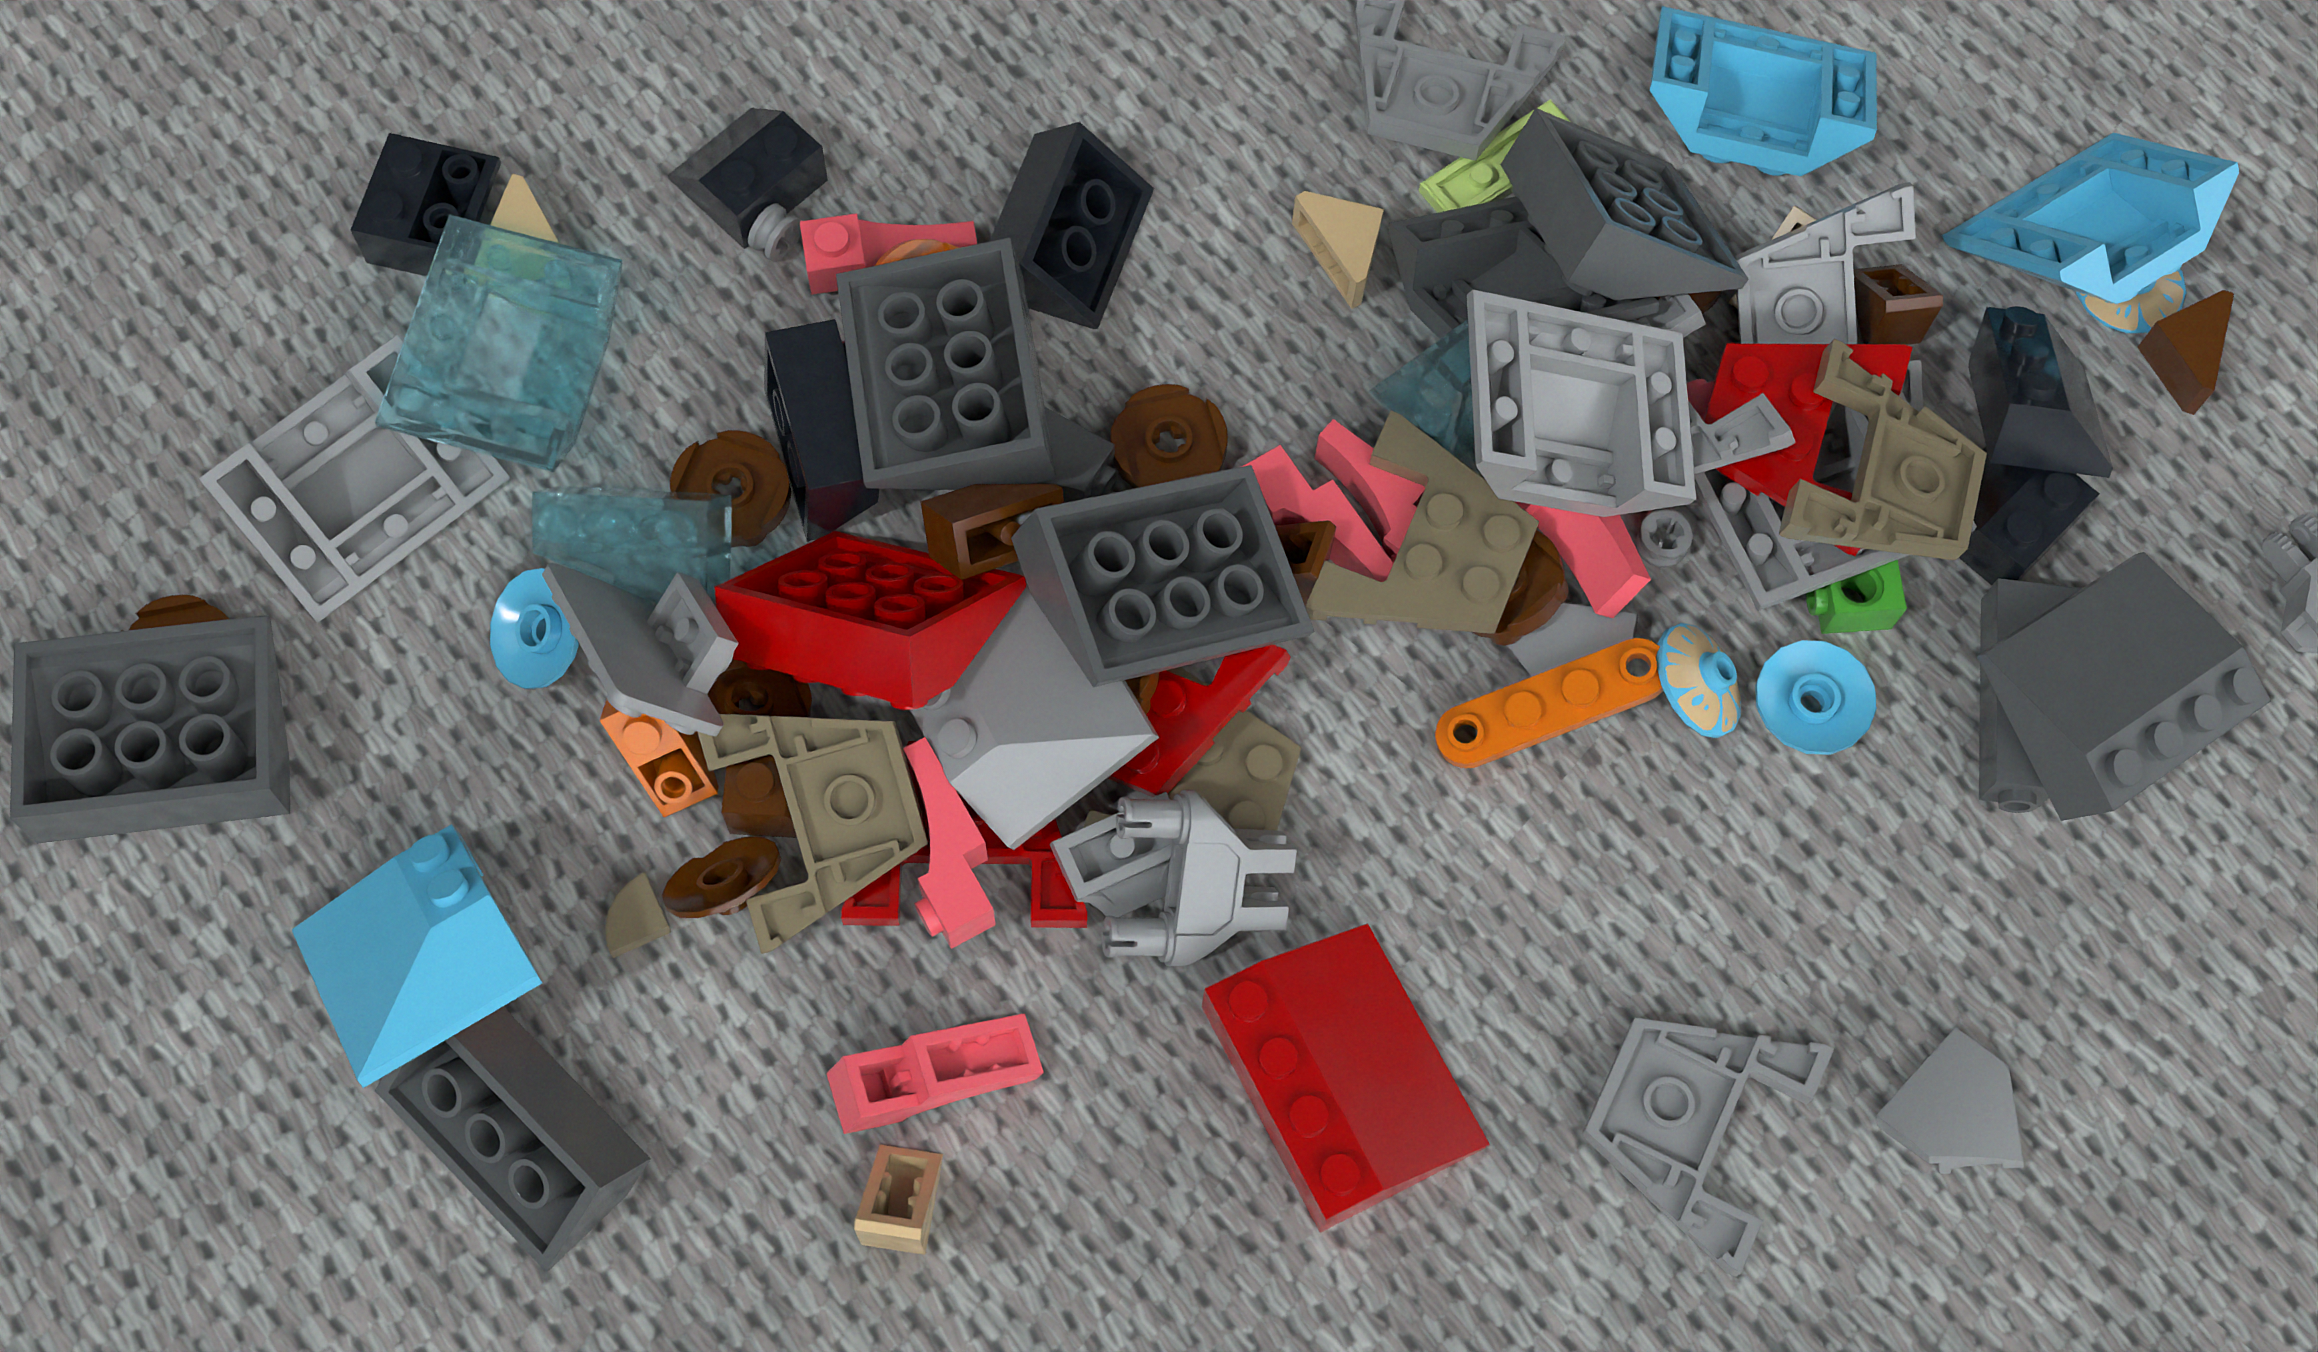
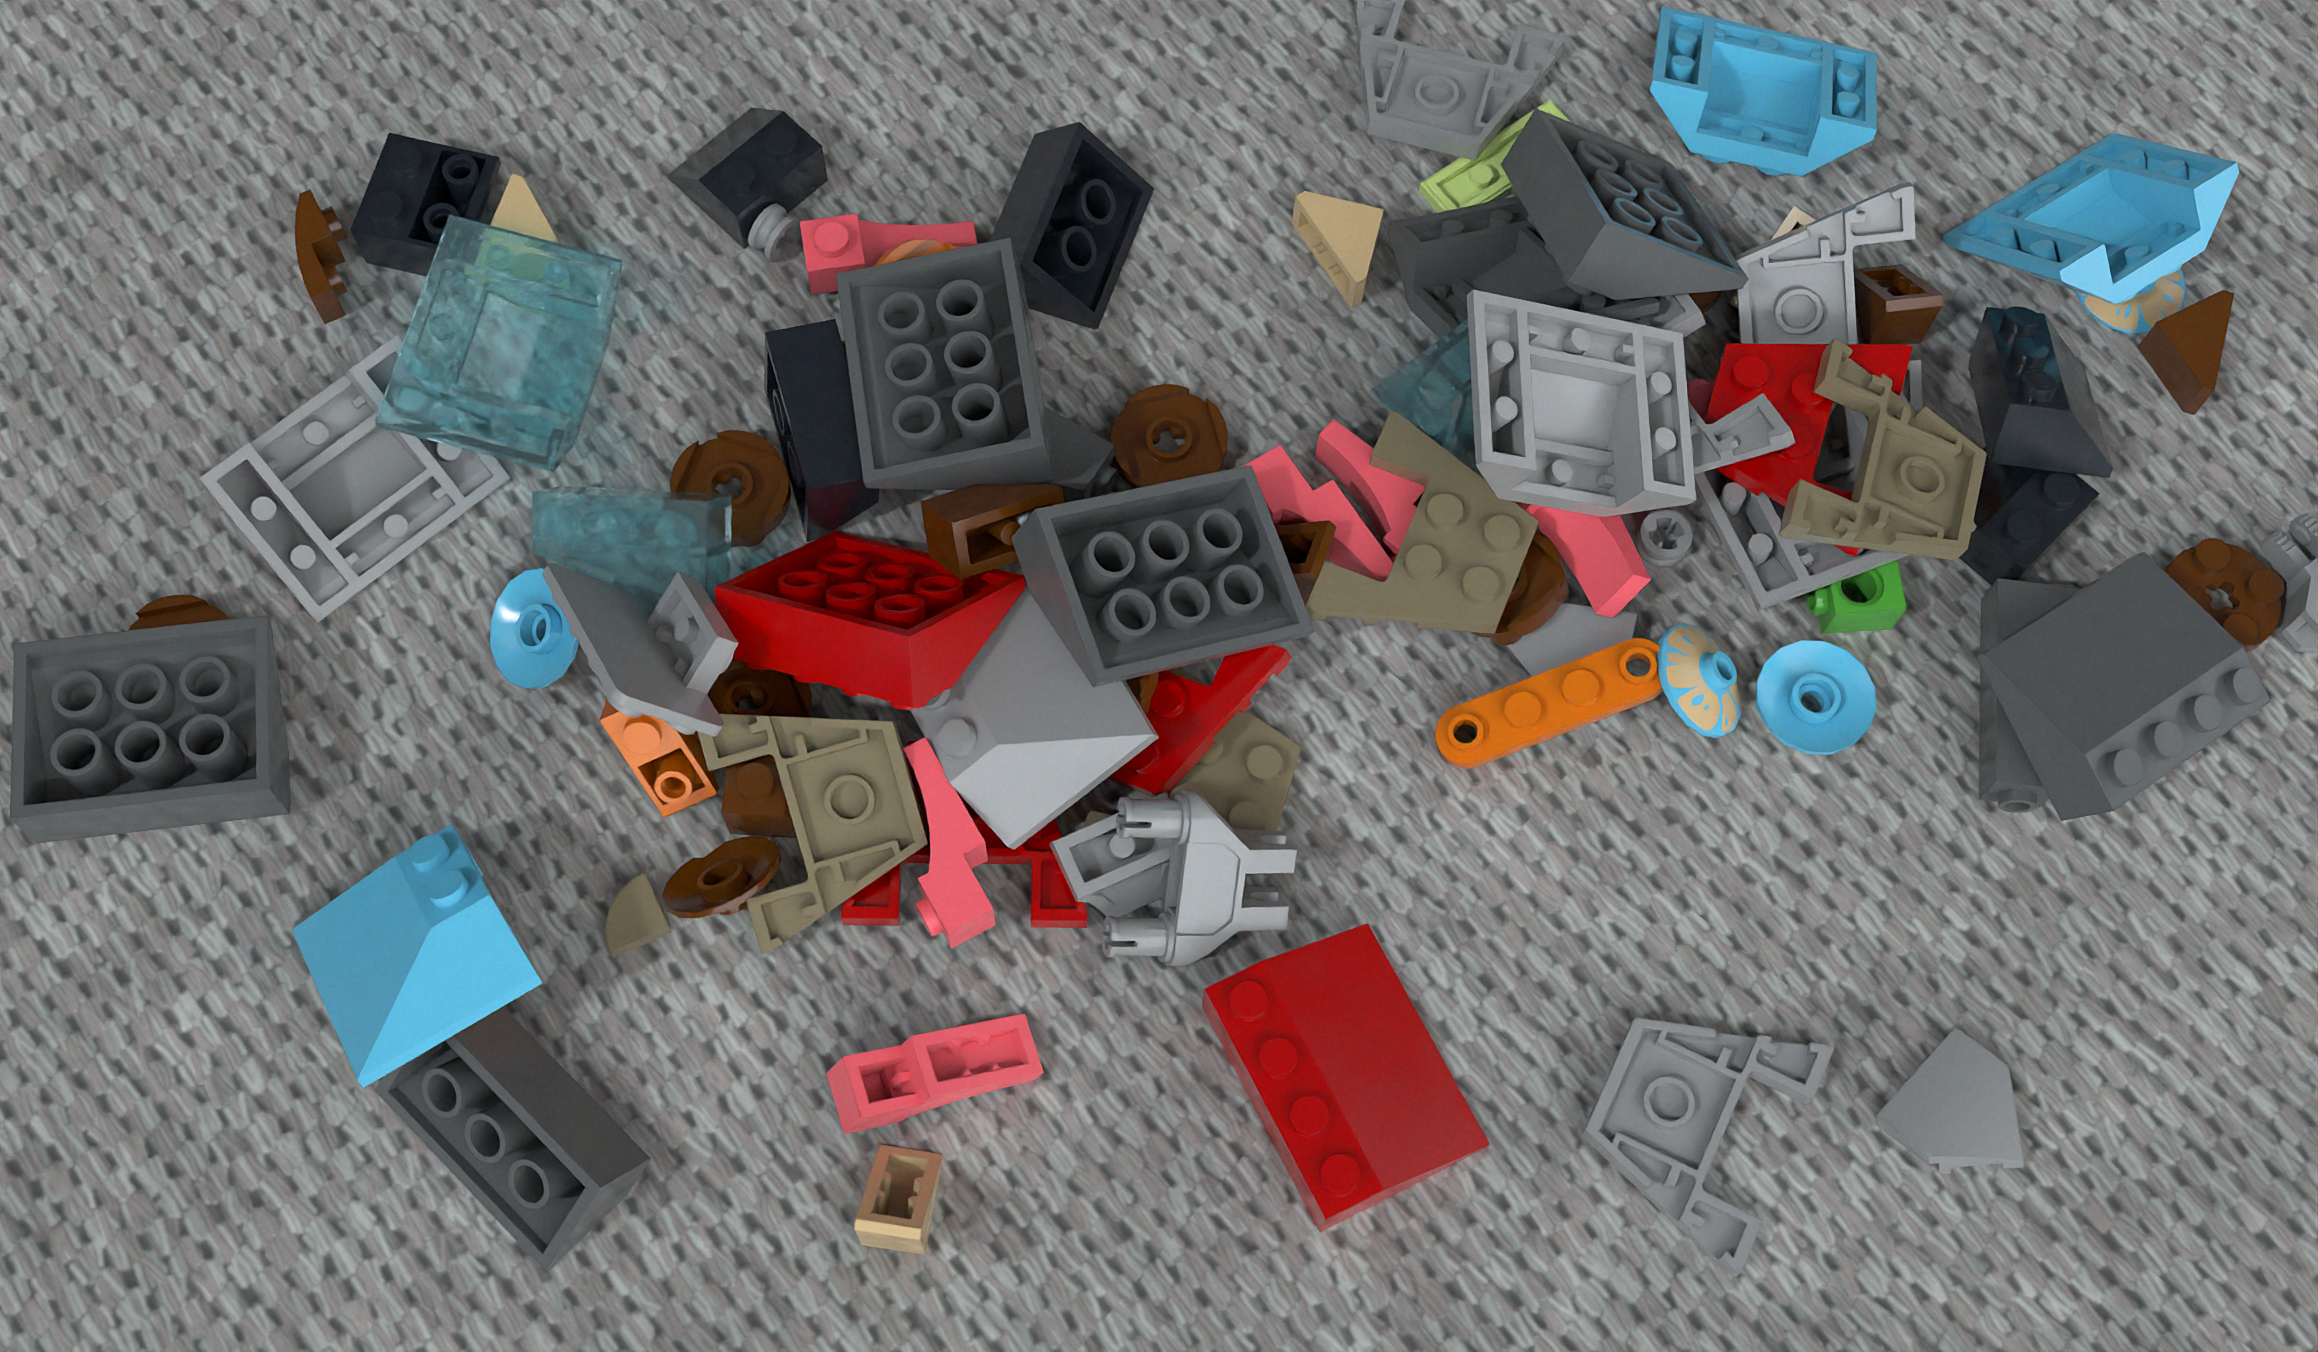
none -> reddish brown slope [295,189,347,324]
none -> reddish brown plate [2164,538,2285,653]

